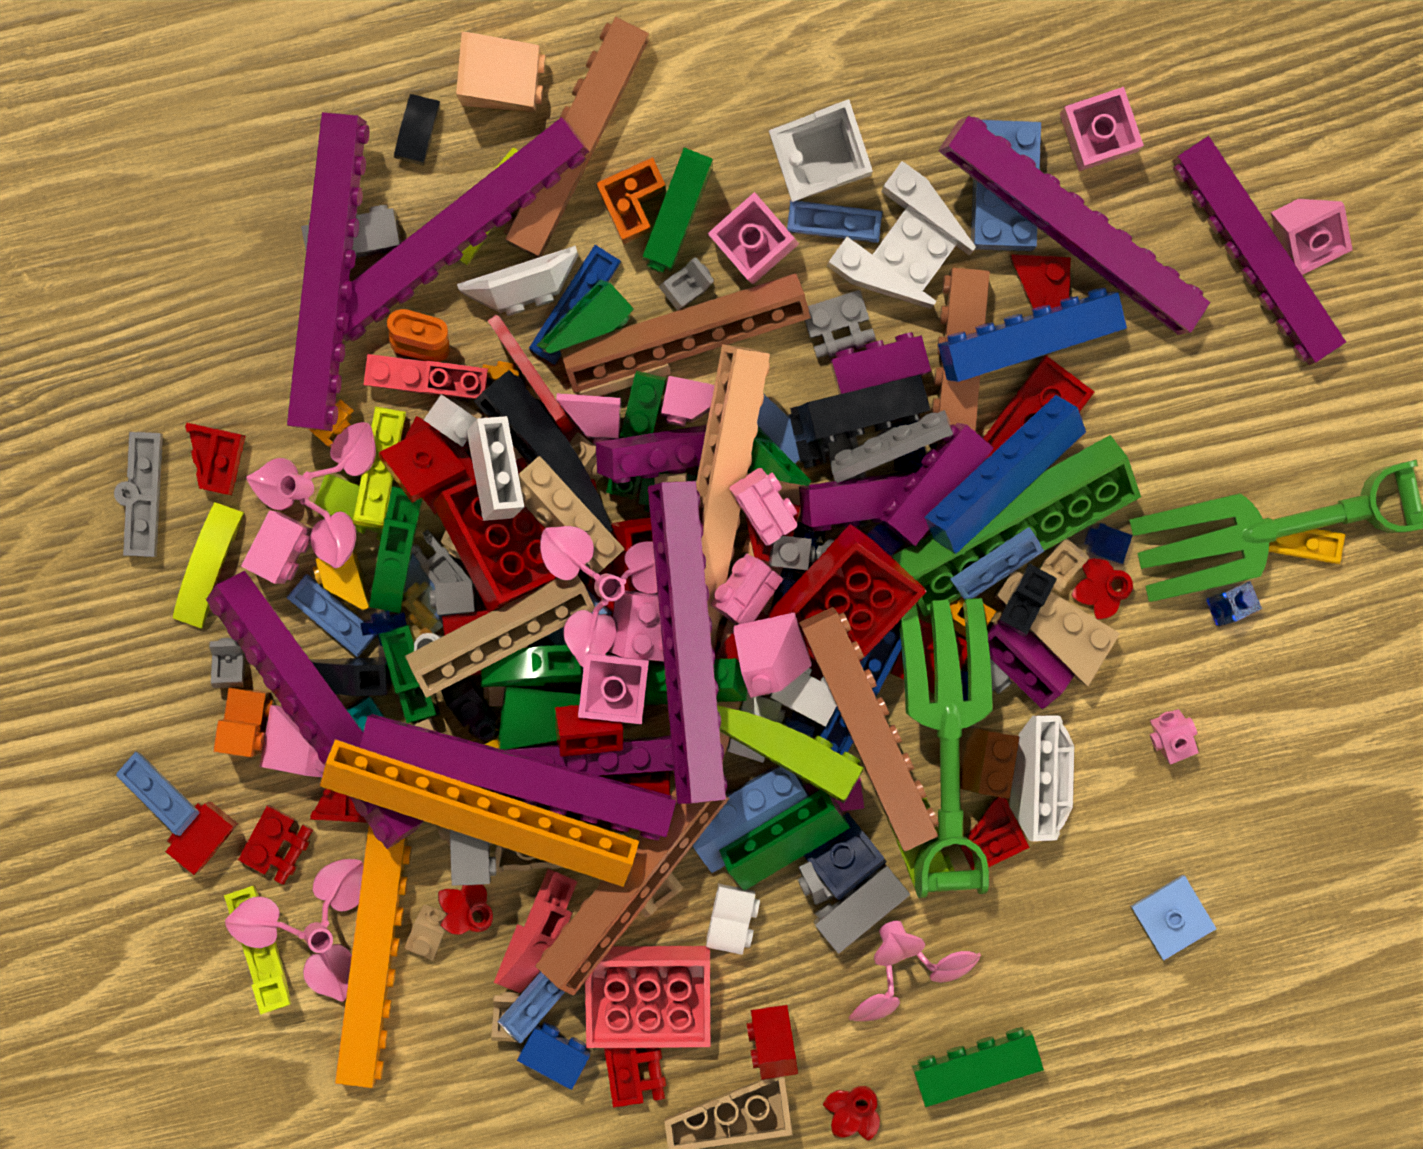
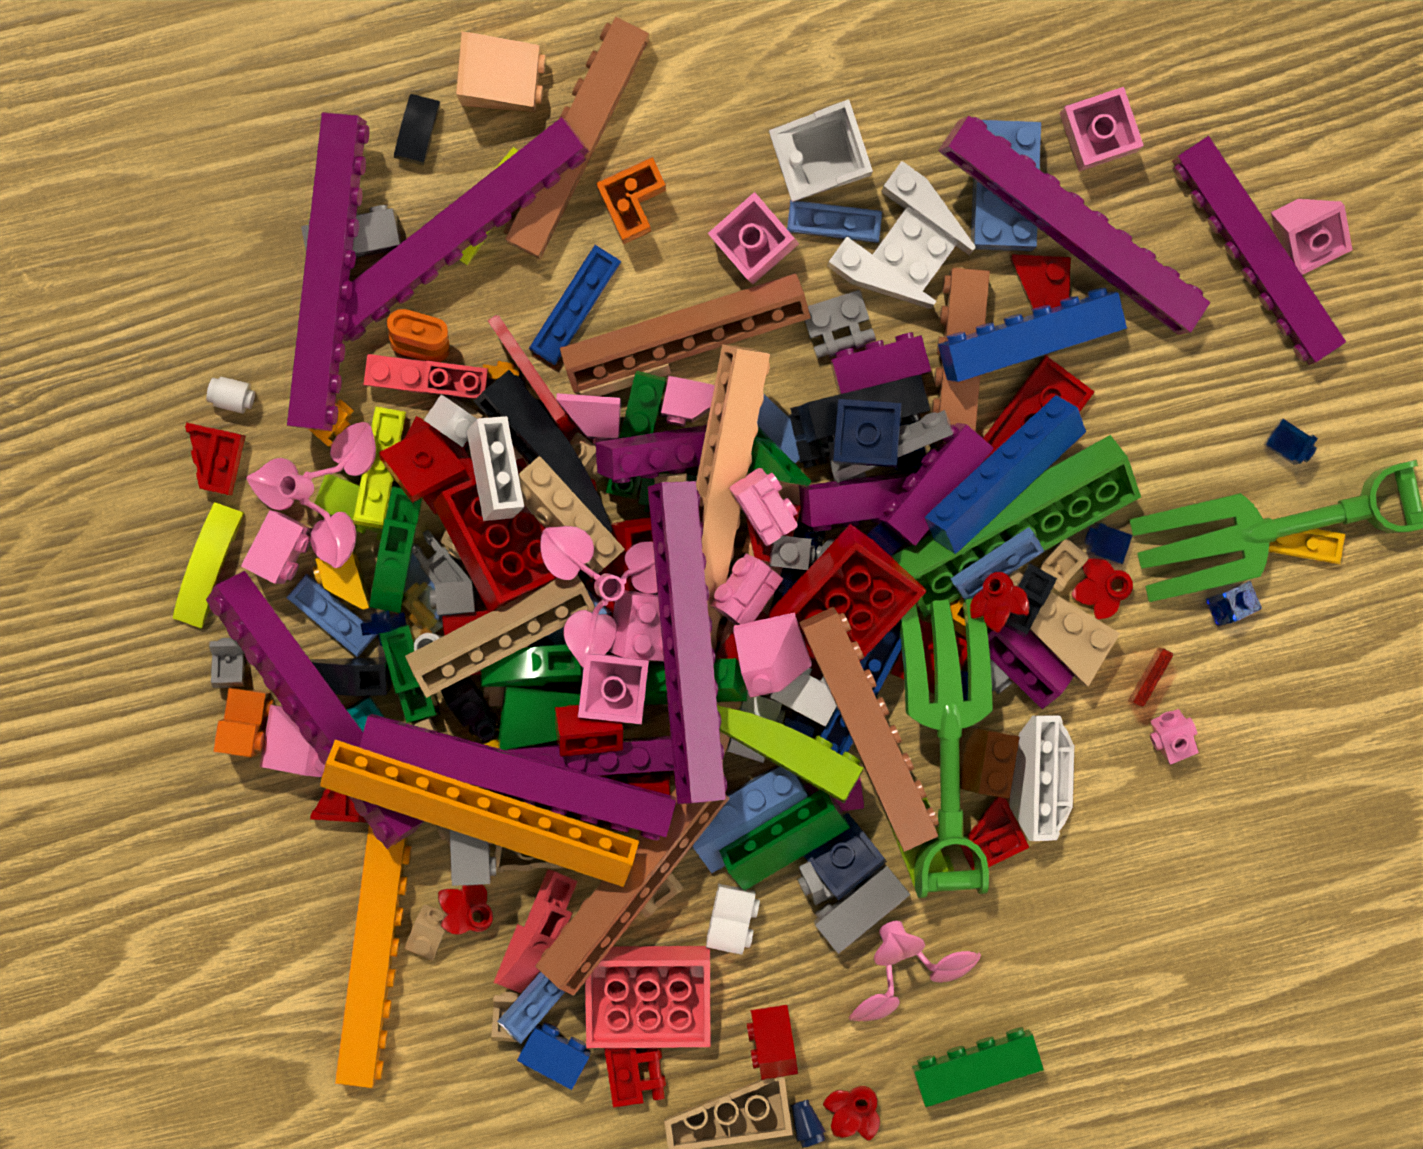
light grey hinge [114,432,163,557] -> none
medium blue tile [116,751,200,836] -> none
red brick [165,801,238,875] -> none
neon yellow slope [224,886,291,1015] -> none
bright pink plant [225,859,363,1002] -> none
red plate [238,805,313,885] -> none
white wedge [457,246,578,316] -> none
green slope [536,279,634,354] -> none
green slope [642,147,713,273] -> none
light grey bracket [659,257,714,311] -> none
light blue plate [1130,875,1216,960] -> none
none -> white brick [206,377,255,414]
none -> dark blue cone [791,1099,826,1148]
none -> dark blue plate [833,399,902,468]
none -> red plate [970,572,1029,633]
none -> clear red tile [1128,647,1173,707]
none -> clear blue bracket [1263,418,1318,465]

